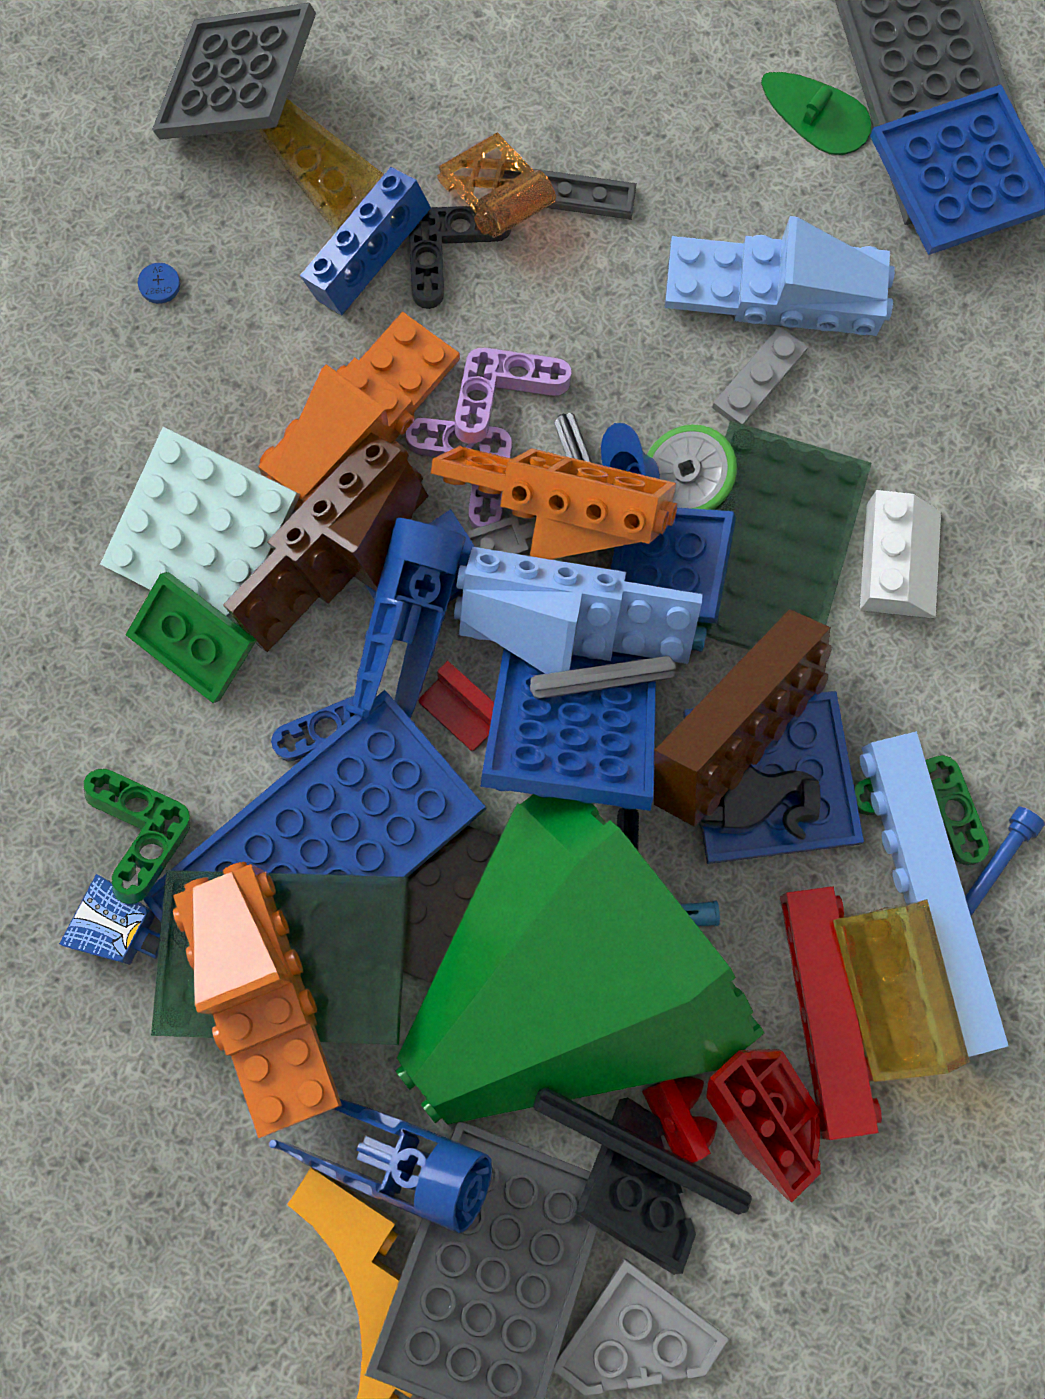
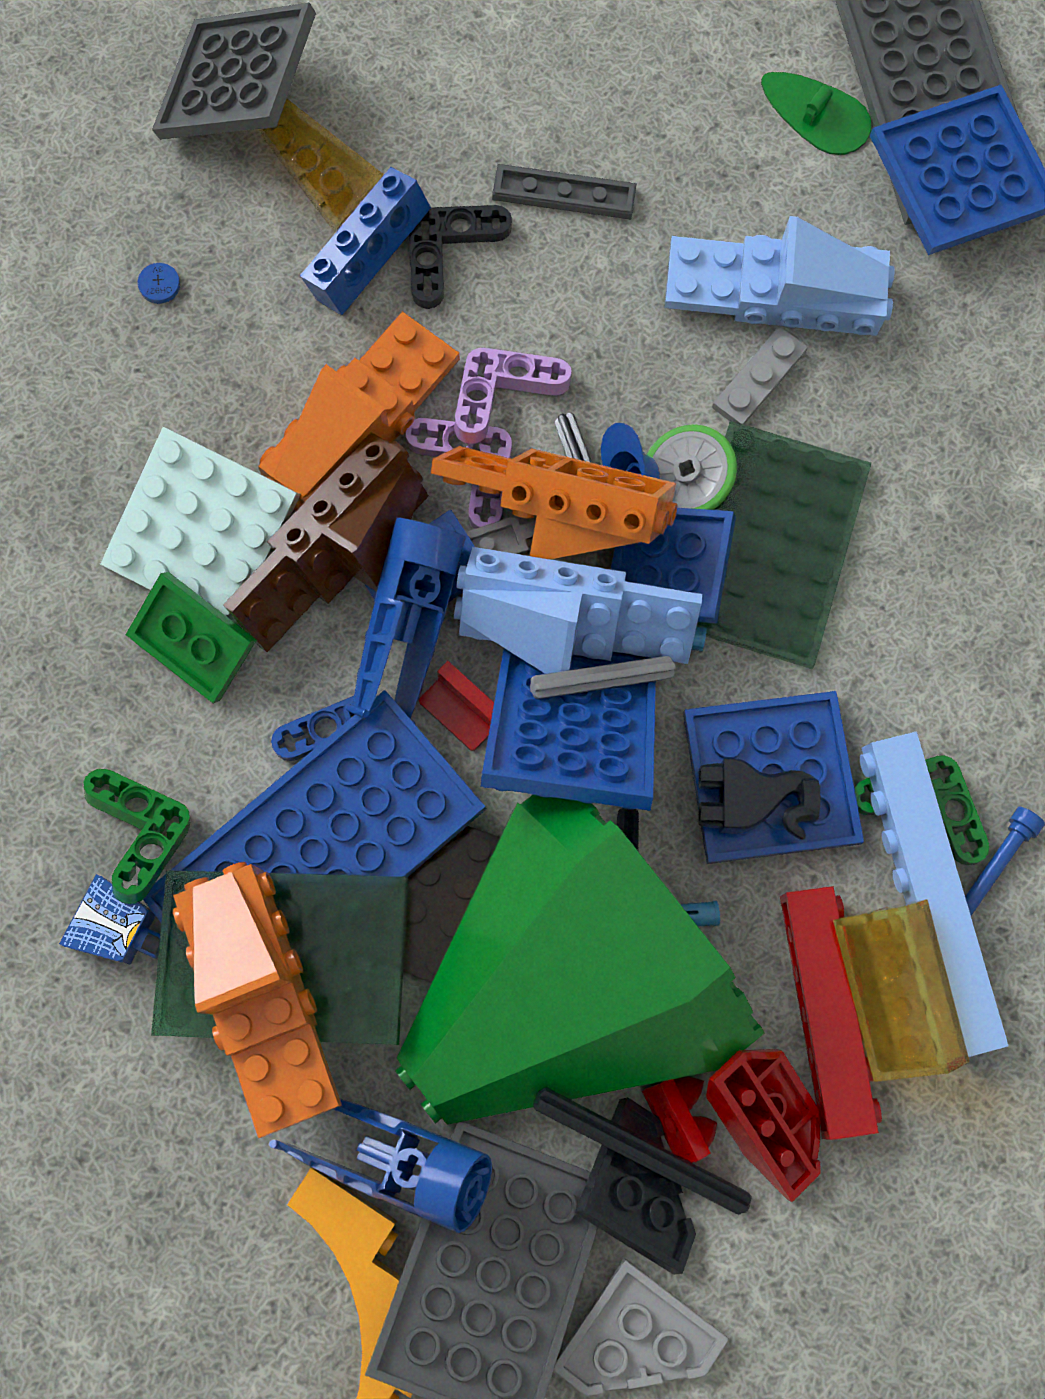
clear orange piece [437,132,556,238] -> none
reddish brown brick [654,609,832,827] -> none
white slope [860,490,941,618] -> none

